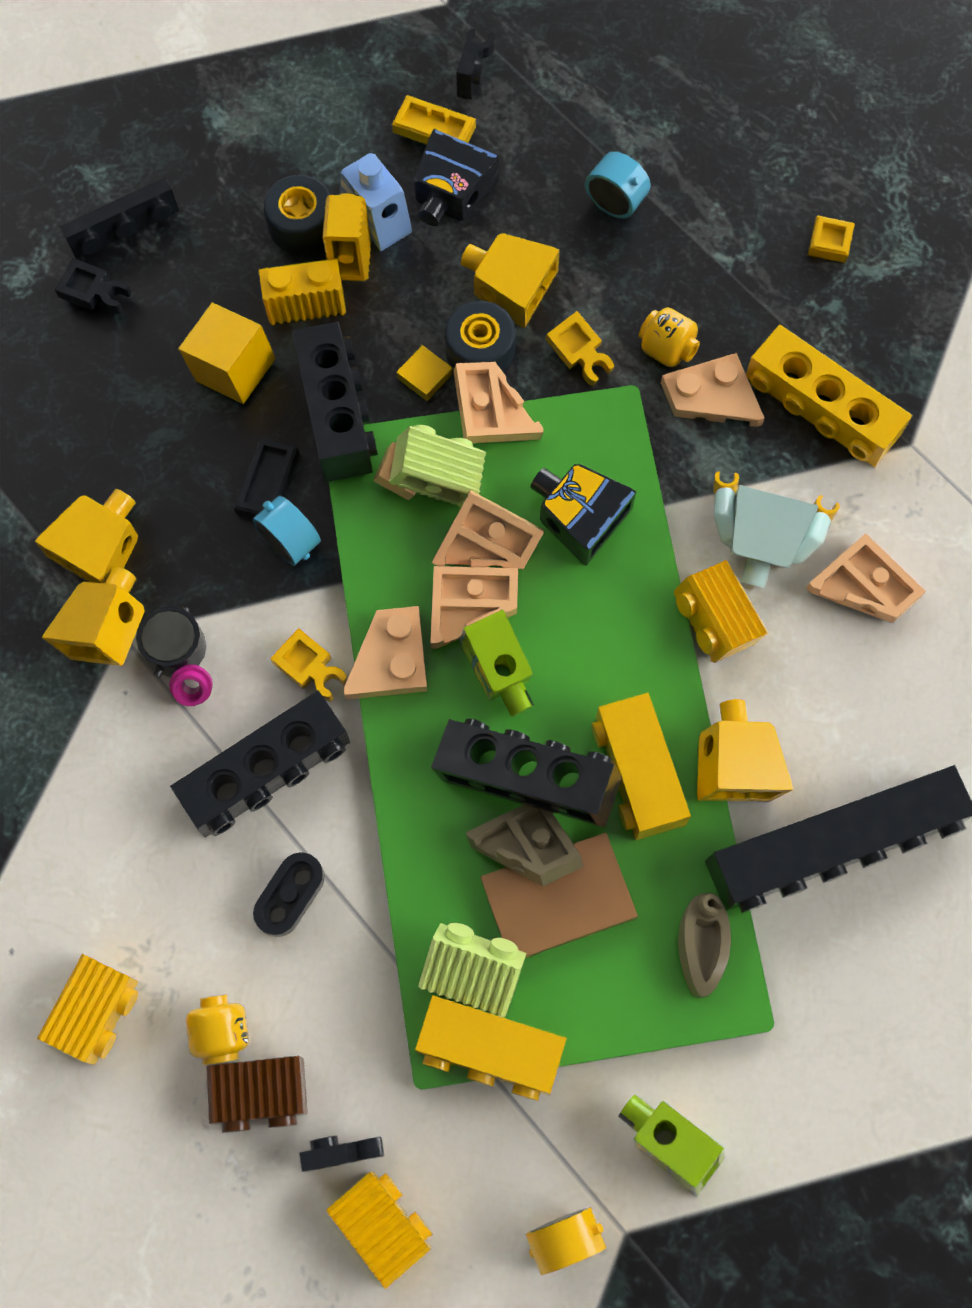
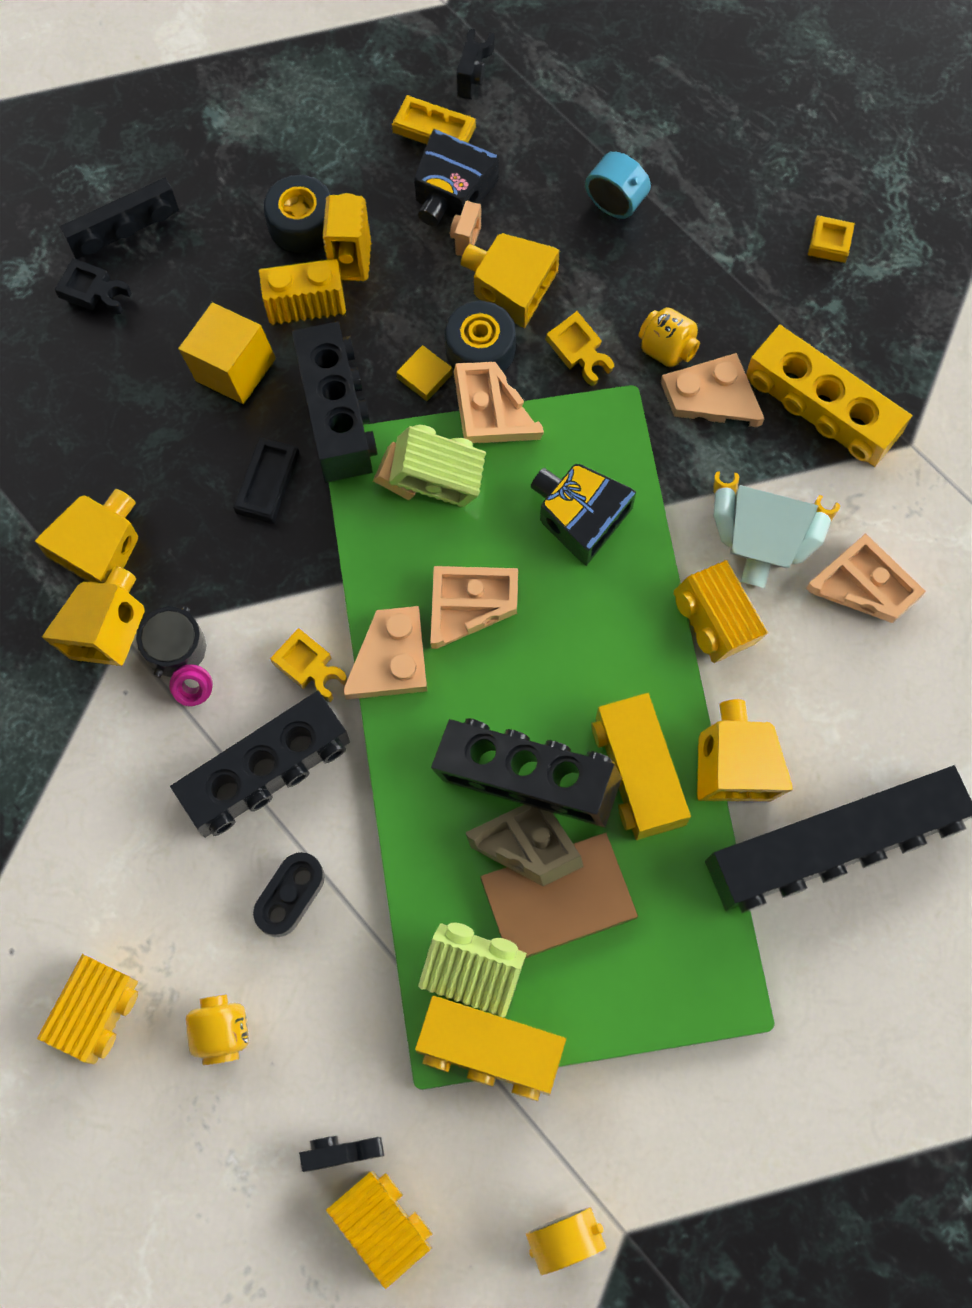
reddish brown brick [206,1056,308,1133] -> none
medium azure piece [252,495,321,566] -> none
light blue torso [340,153,412,251] -> none
light nougat wing [432,490,544,569] -> none
lime torso [459,609,534,717] -> none
lime torso [618,1094,725,1197] -> none
dark tan arm [678,893,731,998] -> none
none -> light nougat plate [450,201,481,256]

